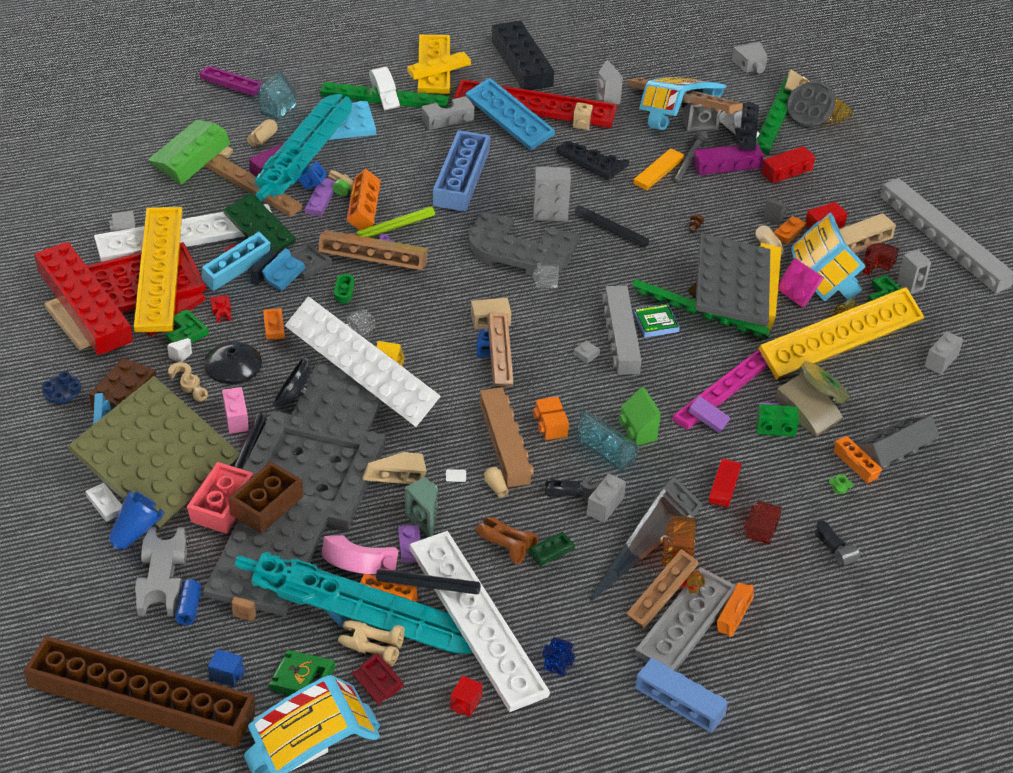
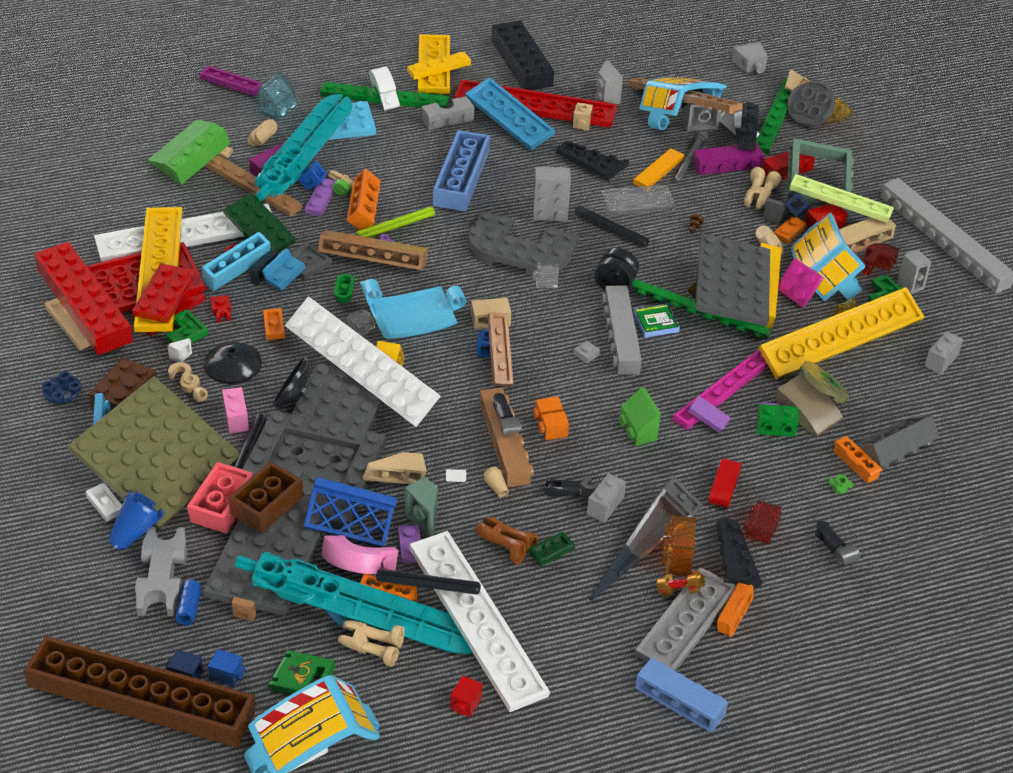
light grey brick [109,211,136,231] -> none
dark red plate [352,653,404,706] -> none
clear blue brick [542,637,576,676] -> none
clear light blue slope [577,411,638,471] -> none
medium nougat plate [626,549,699,628] -> none
none -> red plate [132,263,196,323]
none -> dark blue brick [166,650,203,679]
none -> blue fence [303,477,397,548]
none -> medium azure panel [360,279,467,339]
none -> piece [493,393,522,435]
none -> black wheel [594,248,639,291]
none -> clear tile [601,185,675,216]
none -> black wing [716,517,762,588]
none -> tan piece [744,167,782,210]
none -> dark blue brick [785,193,810,218]
none -> sand green window [787,138,854,211]
none -> yellowish green plate [789,174,894,223]

